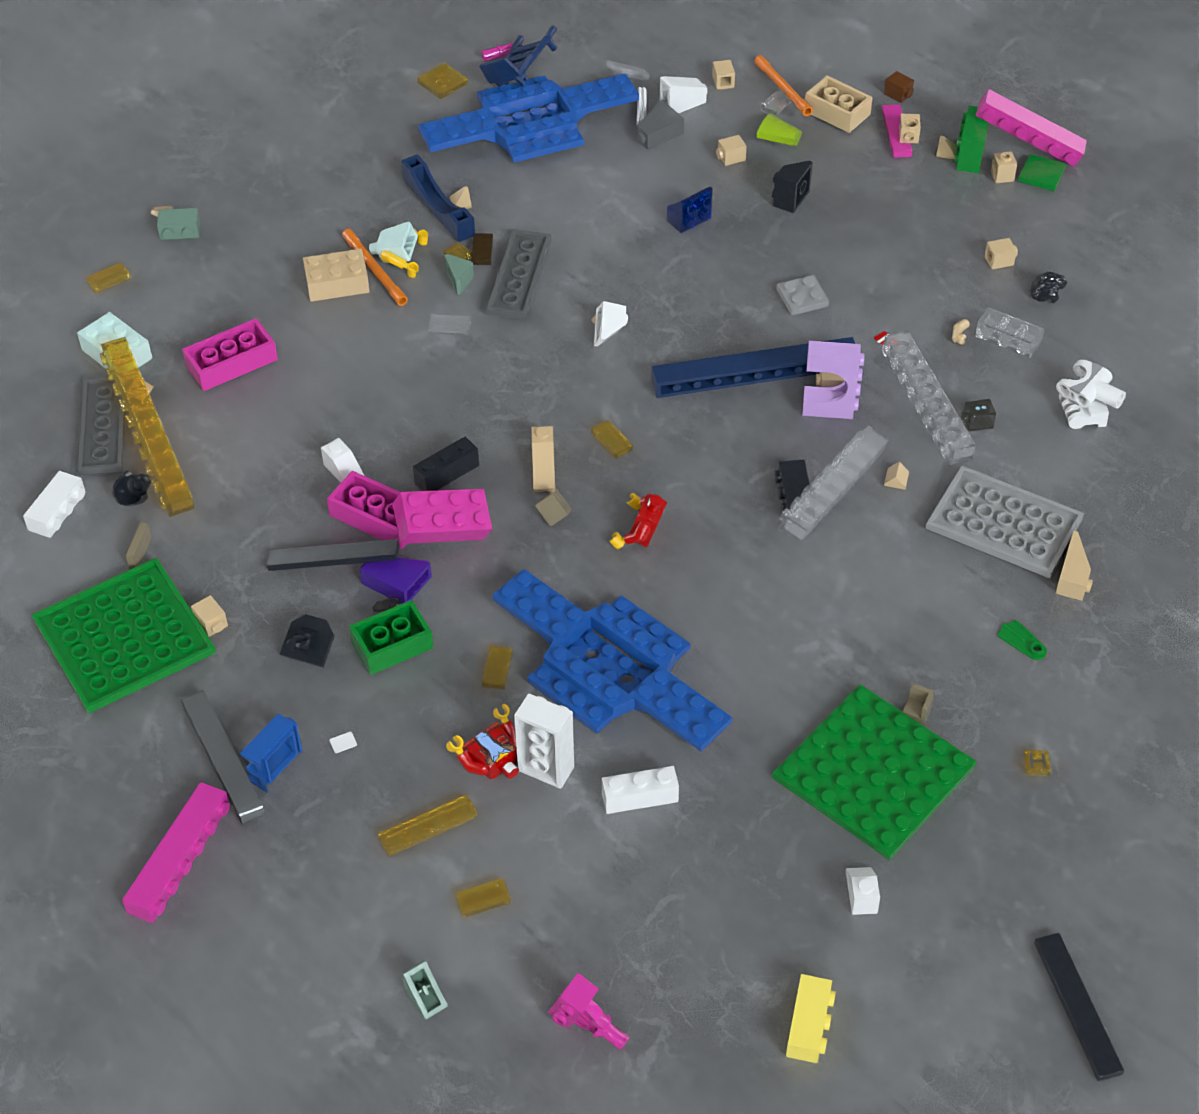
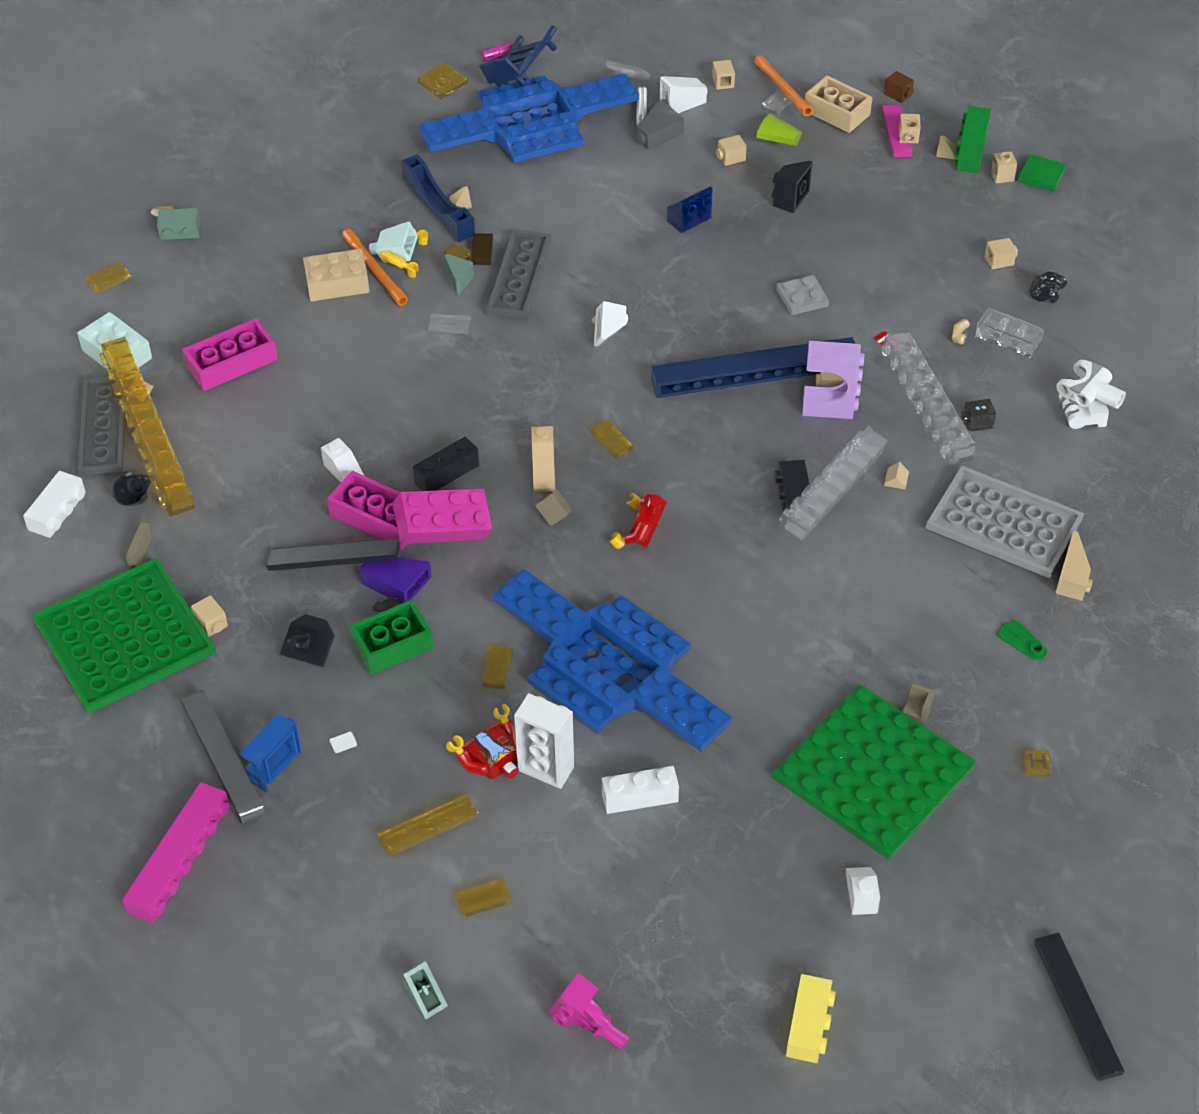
dark pink brick [976,89,1087,167] -> none

